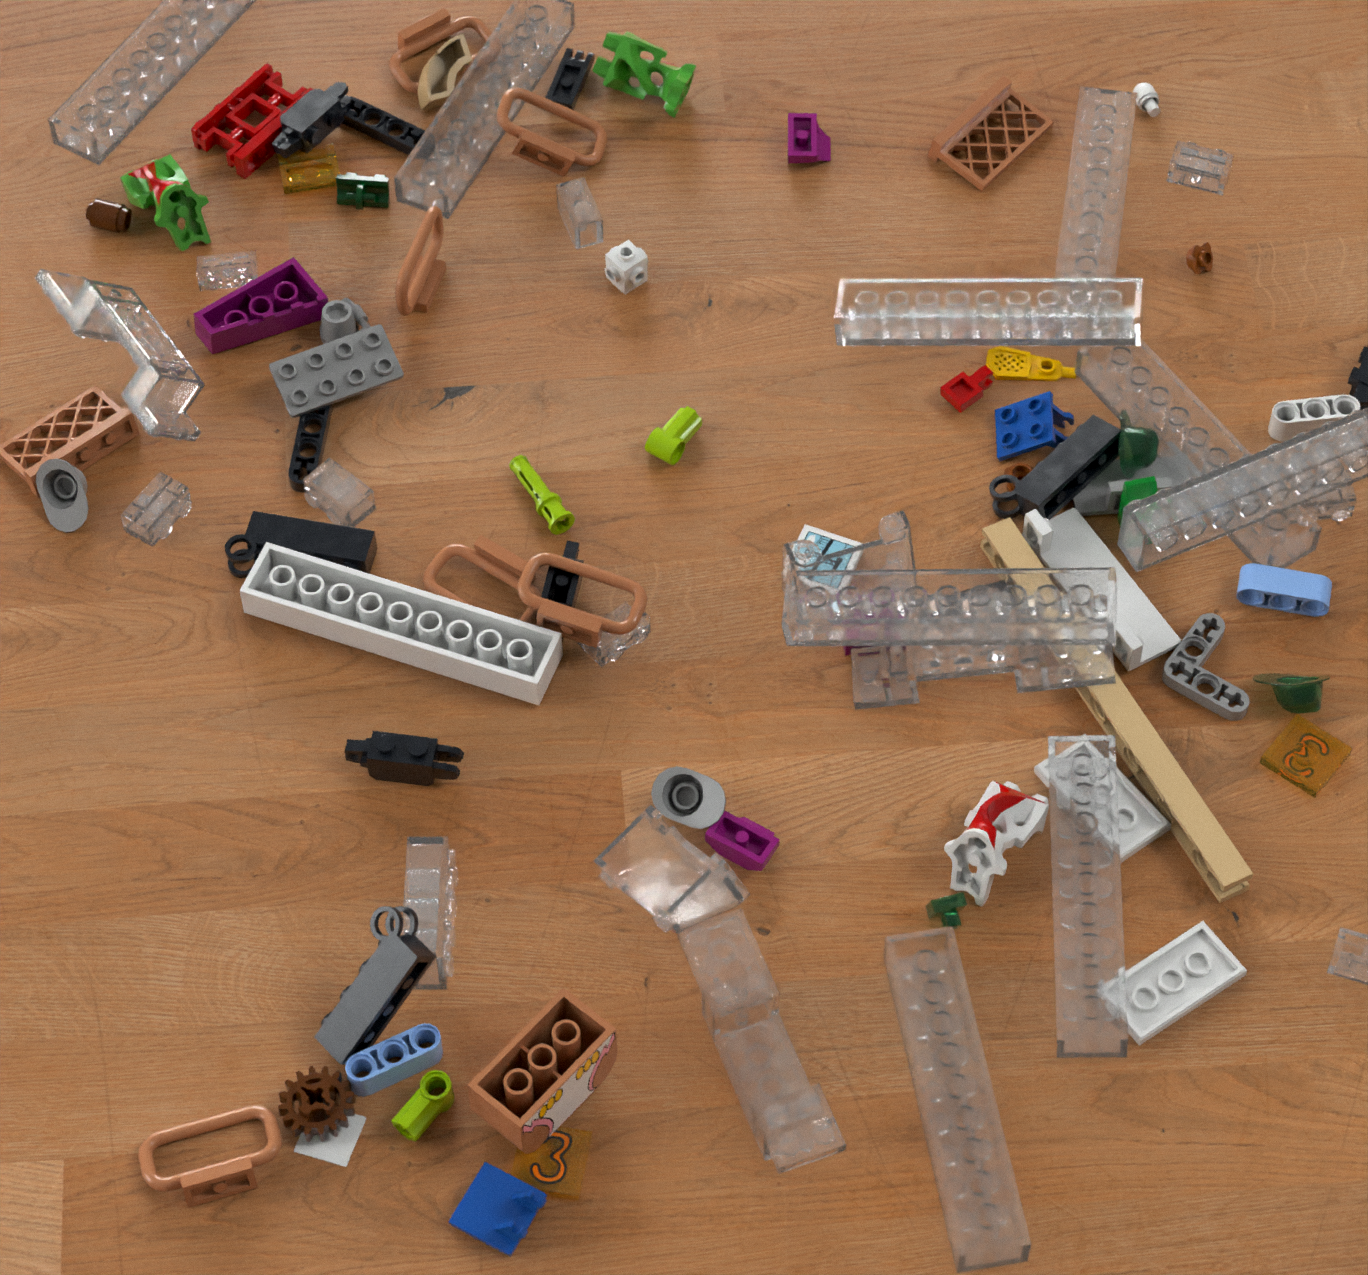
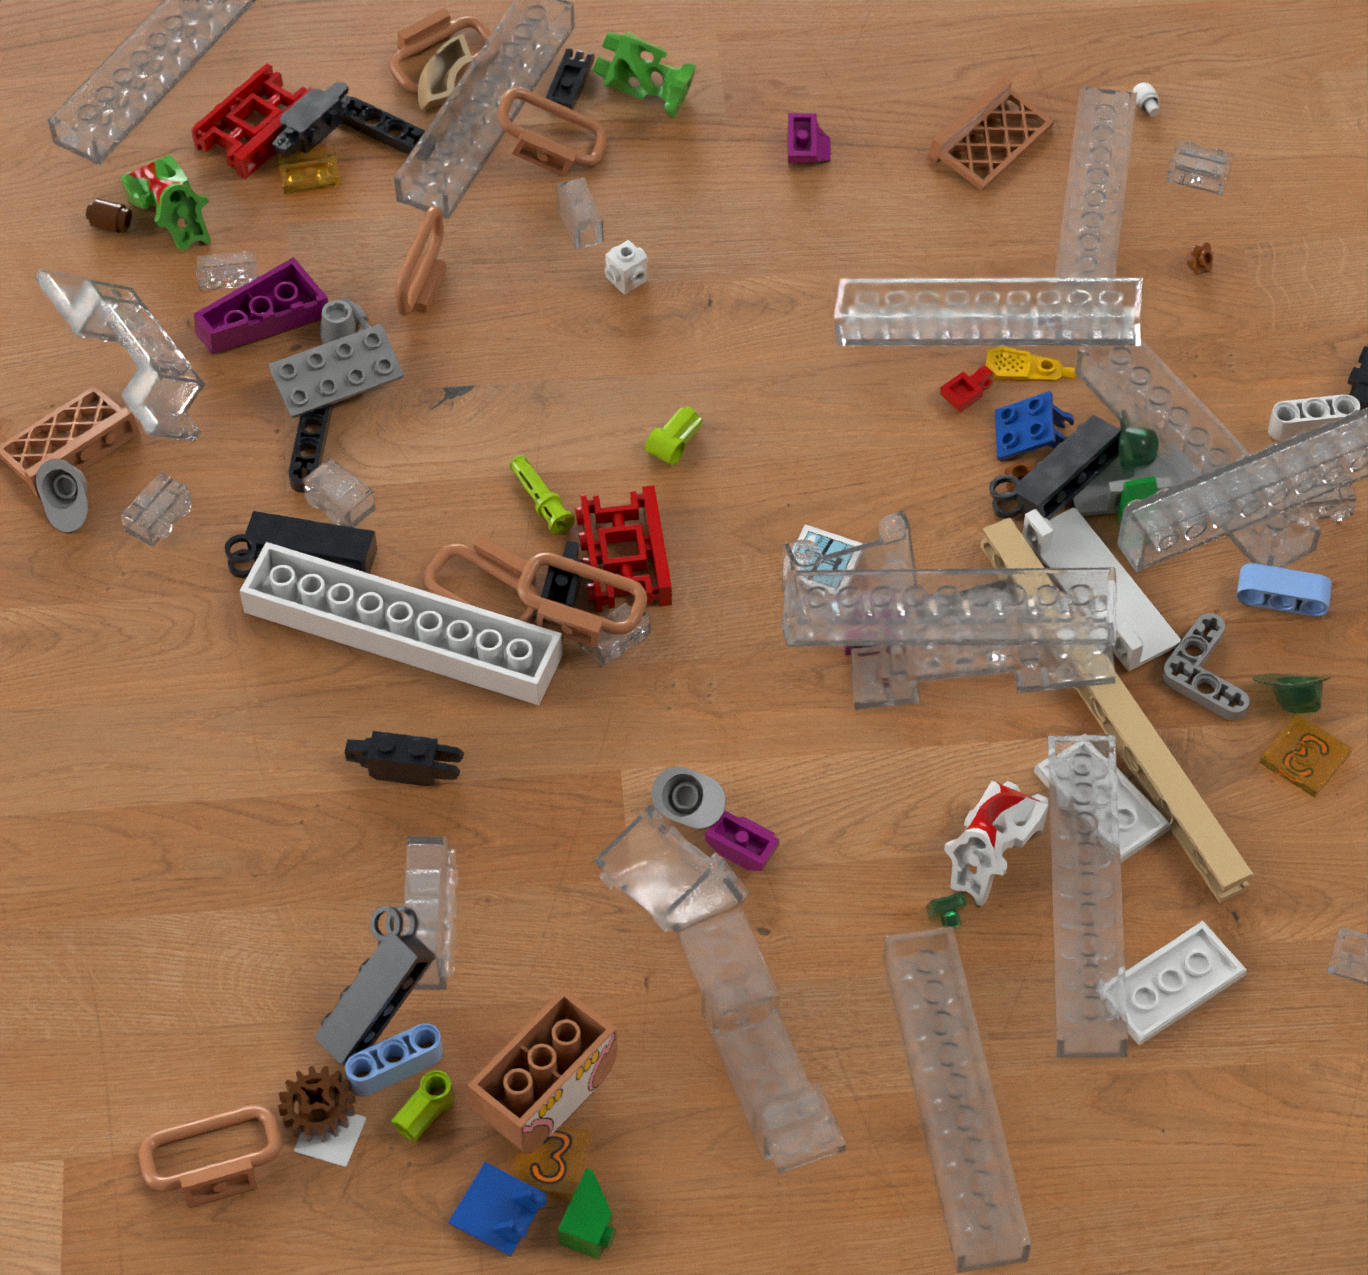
dark green hips [336,172,390,210] -> none
none -> green slope [558,1168,616,1259]
none -> red fence [575,485,672,613]

